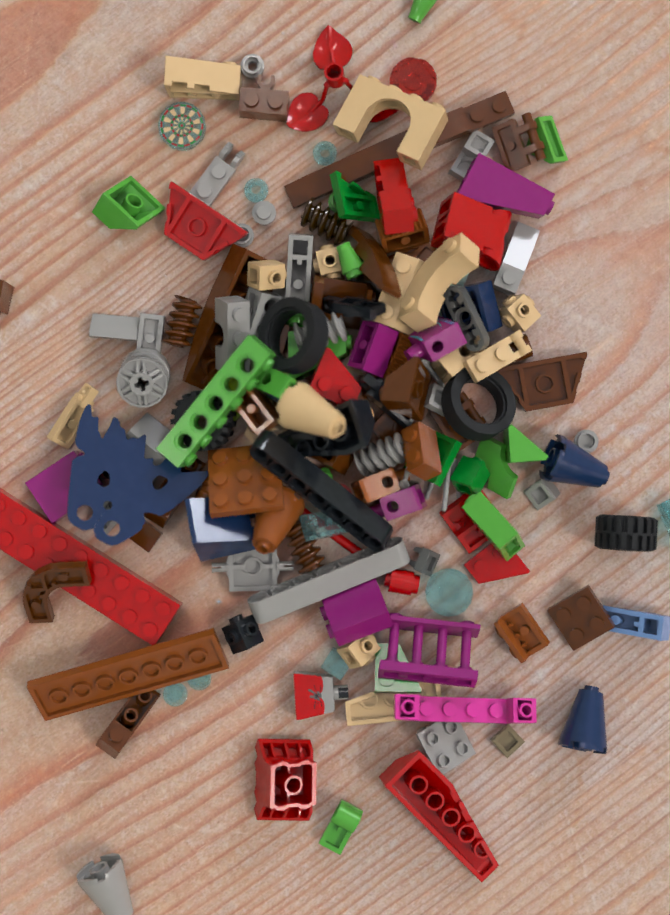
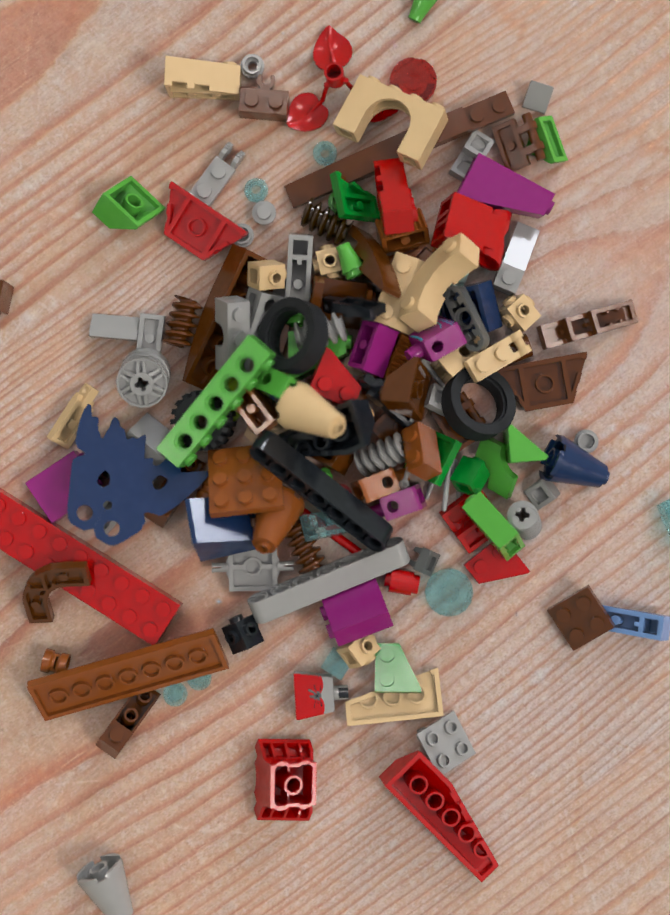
reddish brown slope [129,520,163,553] -> none
clear light blue tile [158,102,206,151] -> none
bright green plate [319,799,363,855] -> none
magenta fence [378,613,481,688] -> none
dark pink slope [394,694,537,724] -> none
dark tan tile [490,724,525,758] -> none
dark orange bracket [494,602,550,663] -> none
dark blue cone [558,685,607,754] -> none
black tyre [595,514,658,552] -> none
none -> dark orange wheel [40,648,71,673]
none -> light grey piece [507,501,542,540]
none -> light grey slope [522,80,554,114]
none -> reddish brown slope [536,299,638,350]

